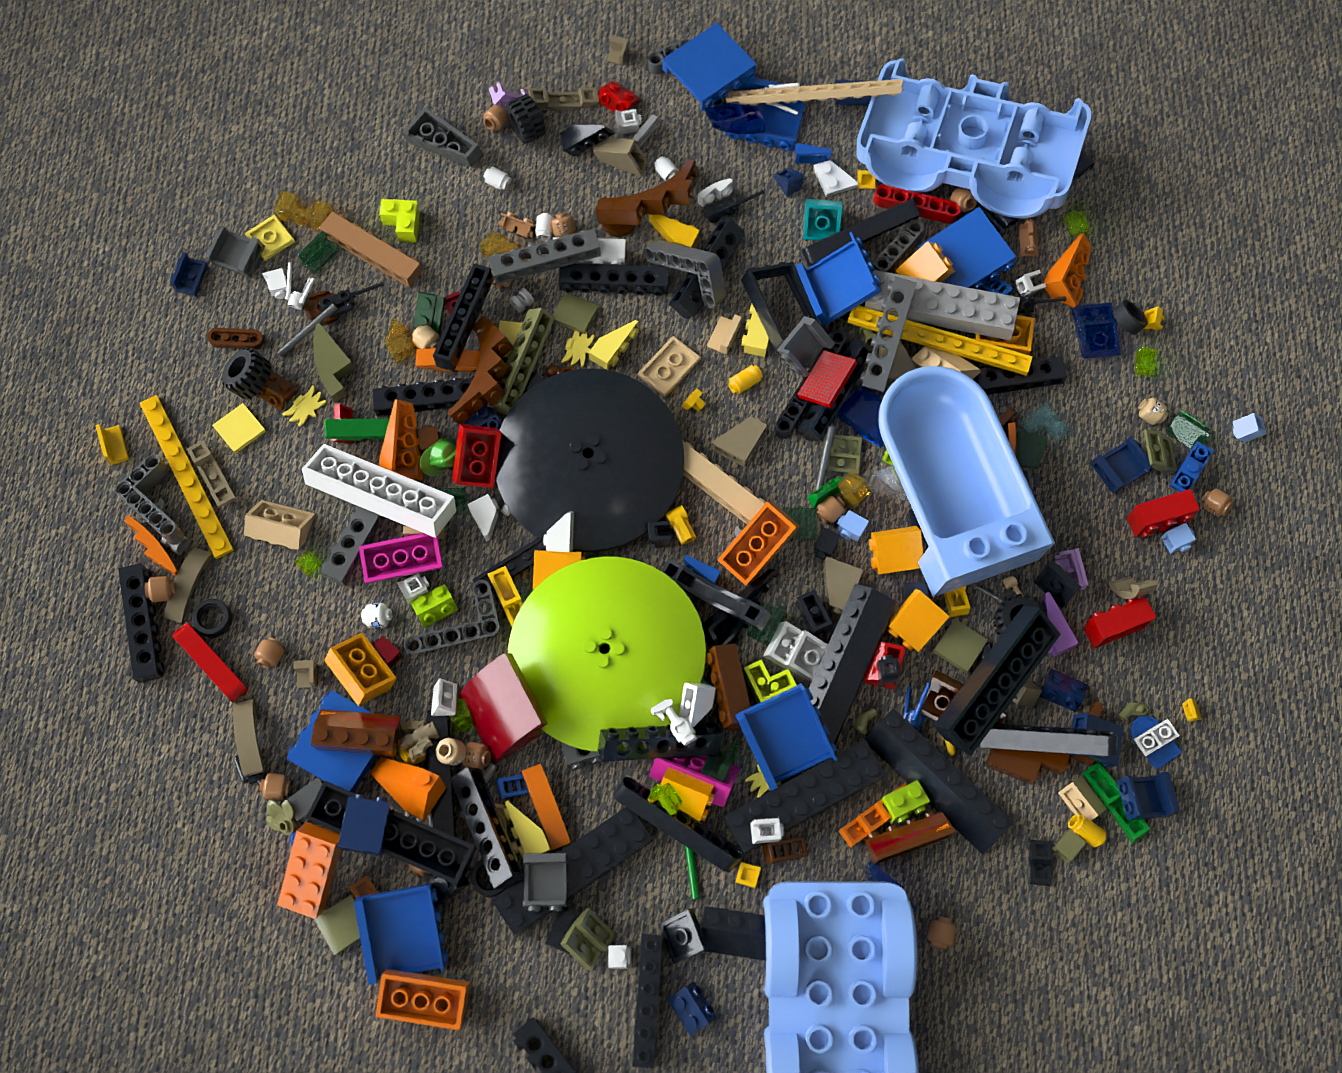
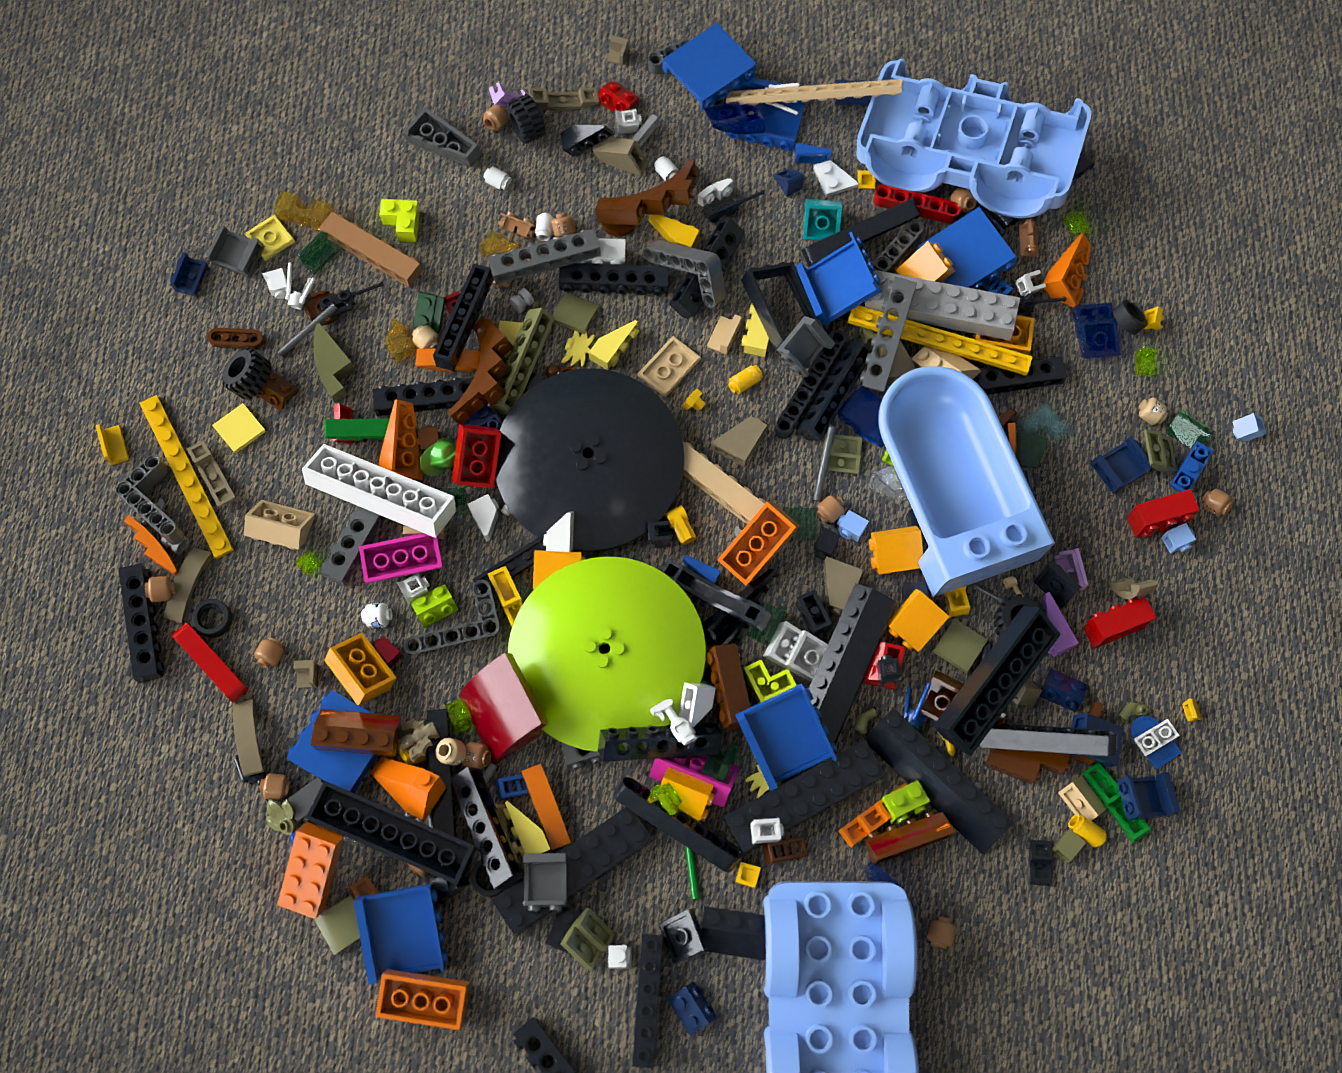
light yellow piece [282,385,326,427] -> none
dark blue panel [338,794,393,856] -> none
white slope [431,678,458,716] -> none
red tile [797,350,857,408] -> none
green slope [807,478,847,508] -> none
clear yellow slope [837,472,871,511] -> none

